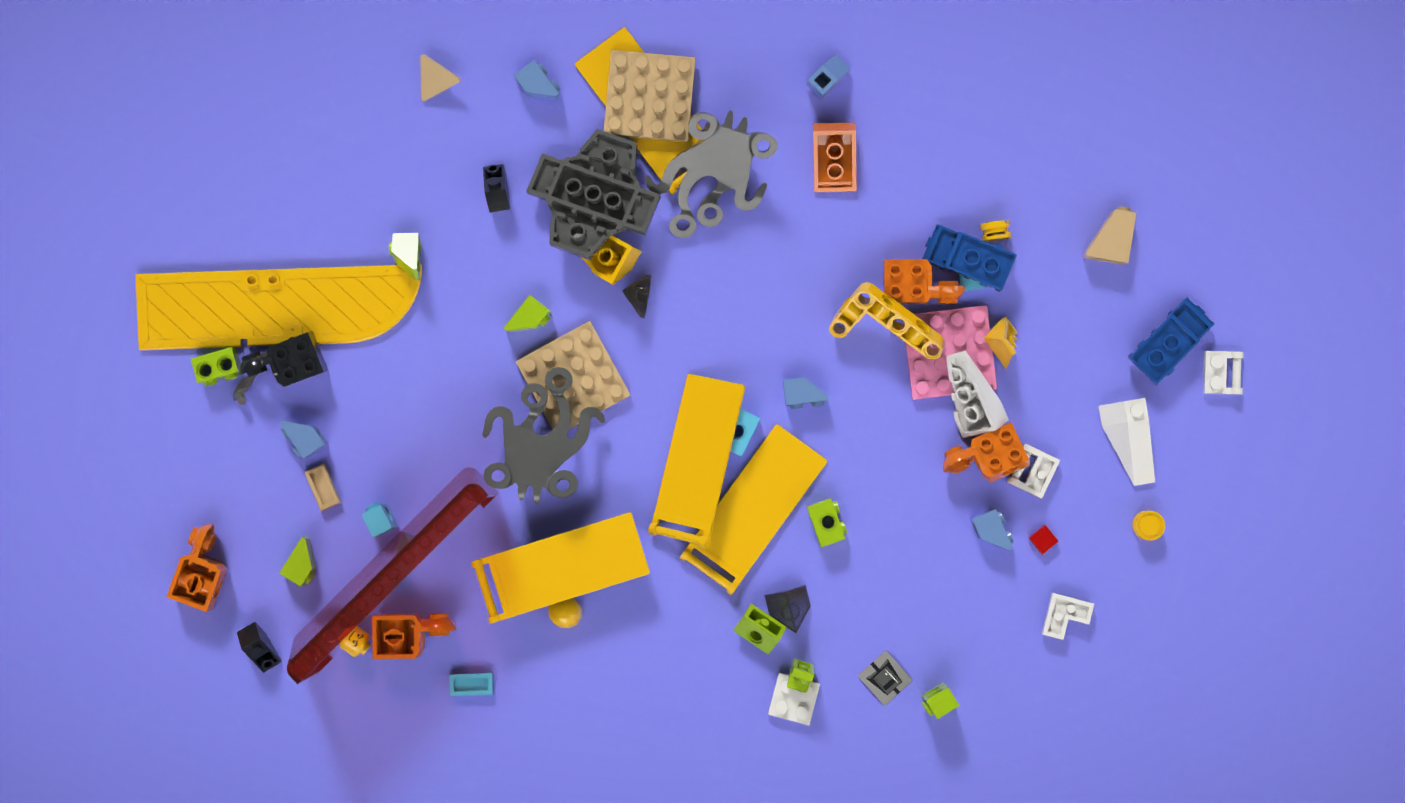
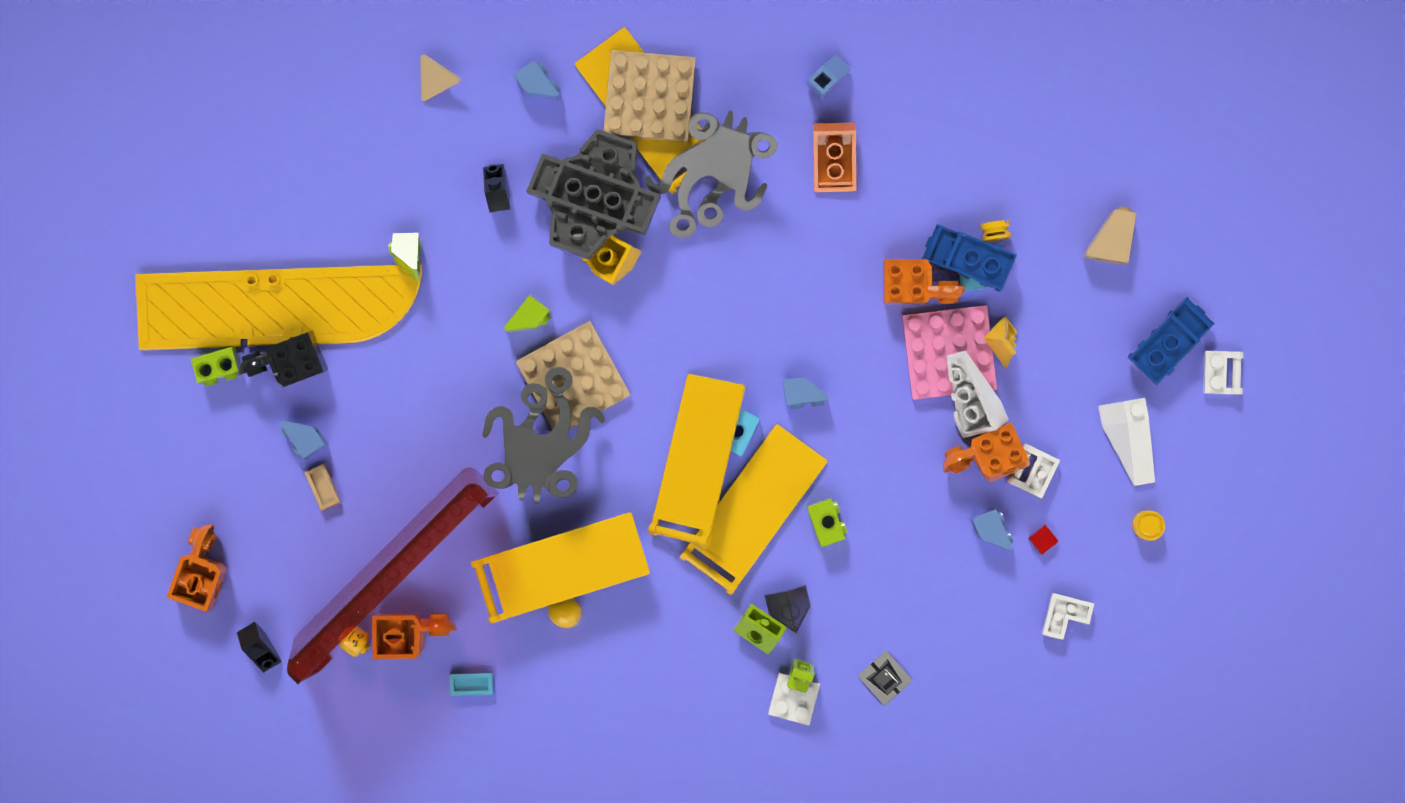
flat silver bar [233,374,258,405] -> none
lime slope [279,536,316,587] -> none
medium azure brick [361,502,399,538] -> none
clear smoke slope [622,275,652,319] -> none
yellow beam [829,282,945,360] -> none
lime brick [921,683,960,719] -> none

